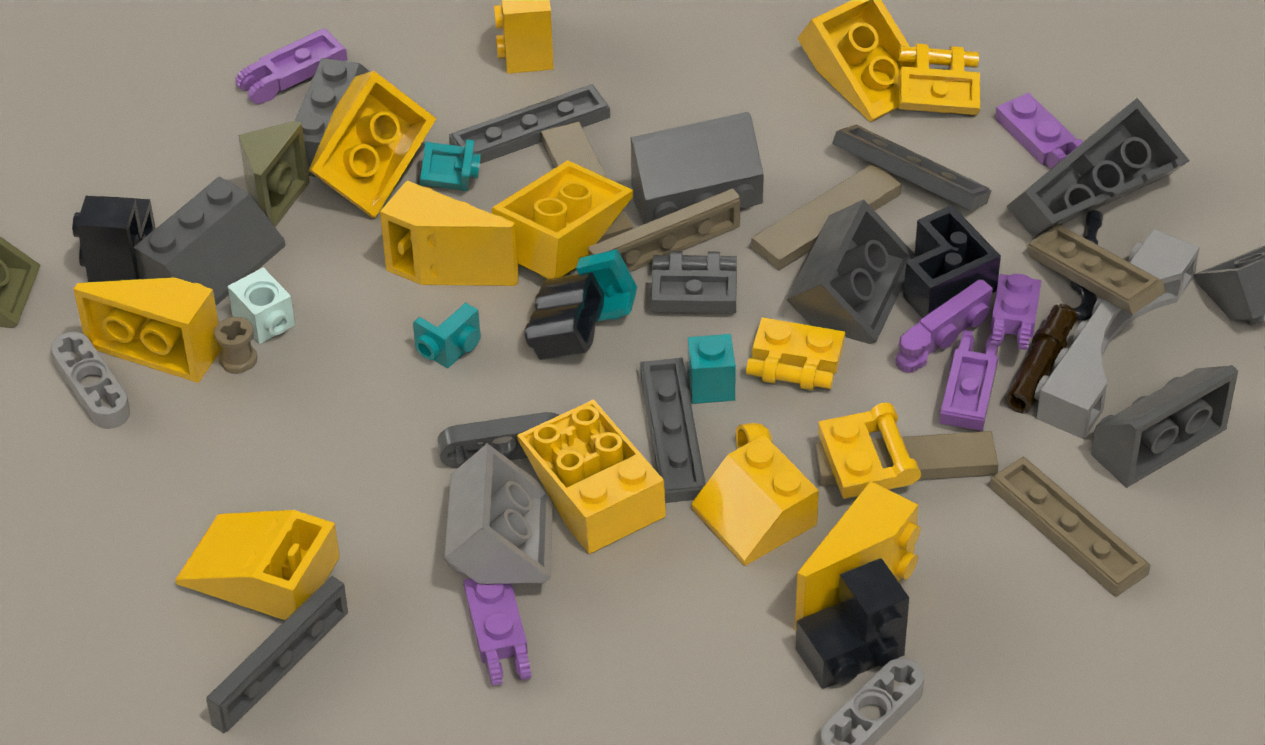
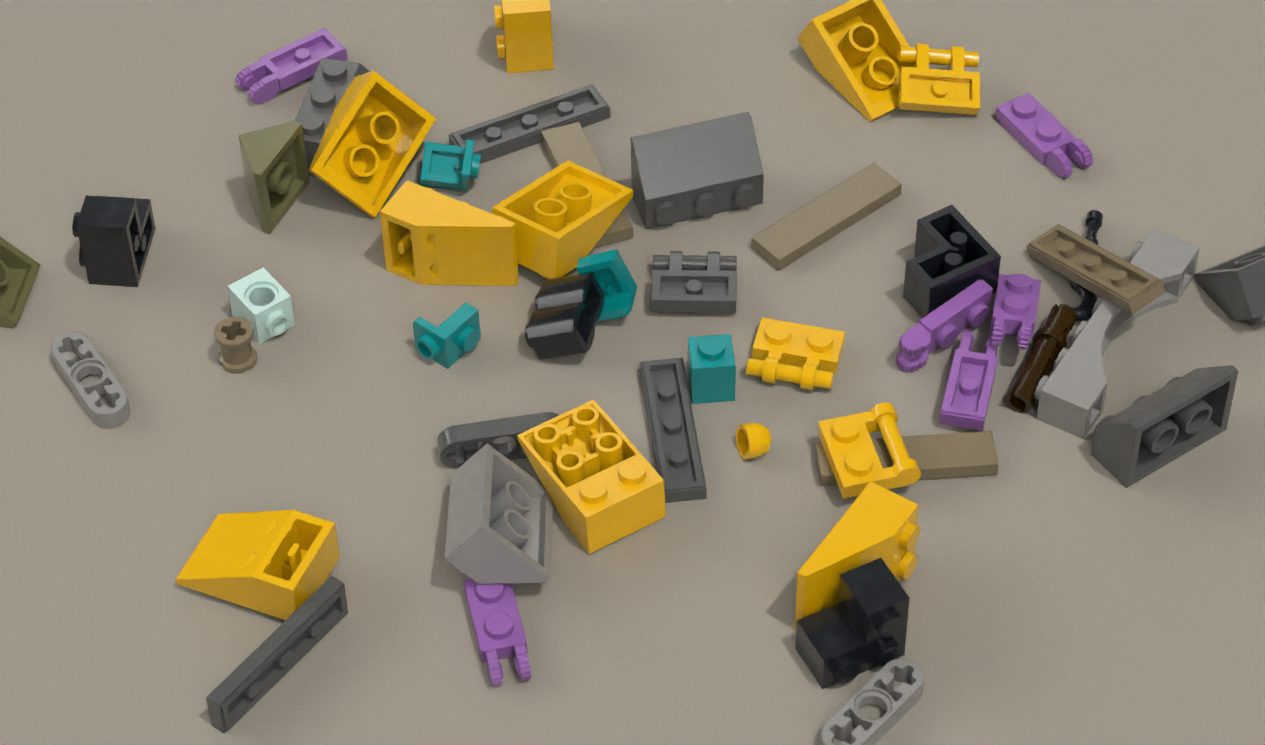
yellow slope [73,277,221,383] -> none
dark grey slope [133,177,286,306] -> none
dark tan tile [588,188,740,272] -> none
yellow slope [691,435,819,566] -> none
dark grey slope [786,199,915,344] -> none
dark grey tile [832,125,992,210] -> none
dark tan tile [990,456,1150,597] -> none
dark grey wedge [1007,98,1190,238] -> none

